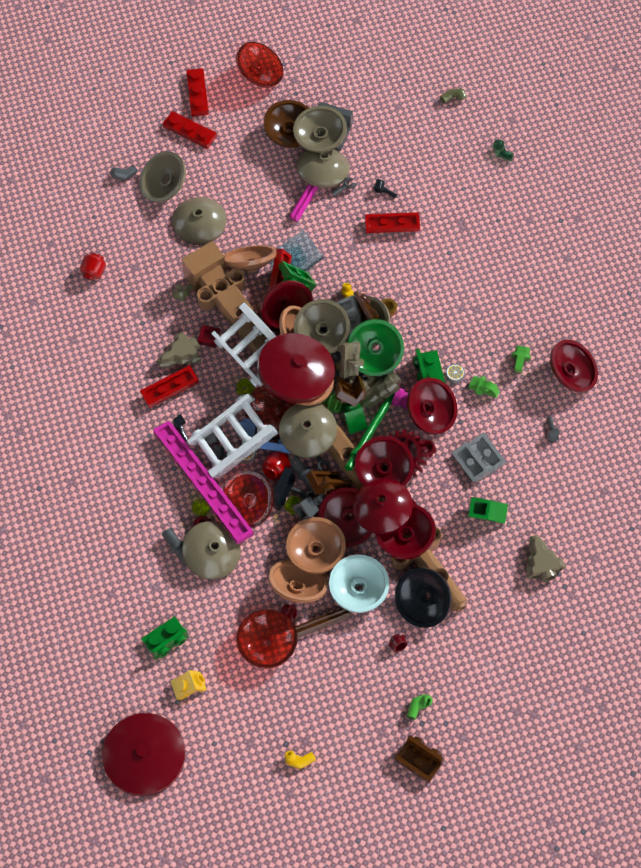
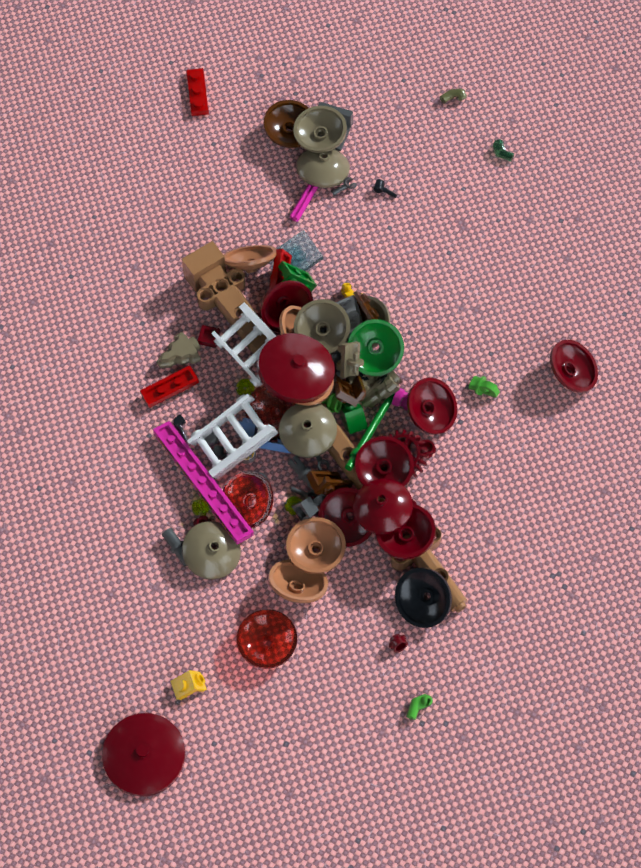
red head [79,252,106,281] -> none
dark grey arm [110,165,138,181] -> none
dark tan dish [139,151,186,203] -> none
green bracket [141,616,189,660] -> none
red plate [163,111,217,149] -> none
dark tan dish [172,197,226,245] -> none
olive piece [172,284,193,301] -> none
clear red dish [236,42,284,88] -> none
red head [262,451,291,480] -> none
black tile [269,467,296,511] -> none
dark red plate [280,604,298,623] -> none
yellow arm [284,751,316,769] -> none
reddish brown axle [294,608,351,638] -> none
light aqua dish [329,555,389,613] -> none
red plate [365,212,420,234] -> none
pearl gold tile [381,298,397,317] -> none
reddish brown bracket [395,735,444,784] -> none
green bracket [412,349,445,383] -> none
light grey tile [446,364,465,384] -> none
light grey slope [452,432,507,483] -> none
green slope [466,497,508,524] -> none
bright green piece [511,345,531,373] -> none
dark tan rock [526,535,566,582] -> none
dark grey hand [547,416,560,443] -> none

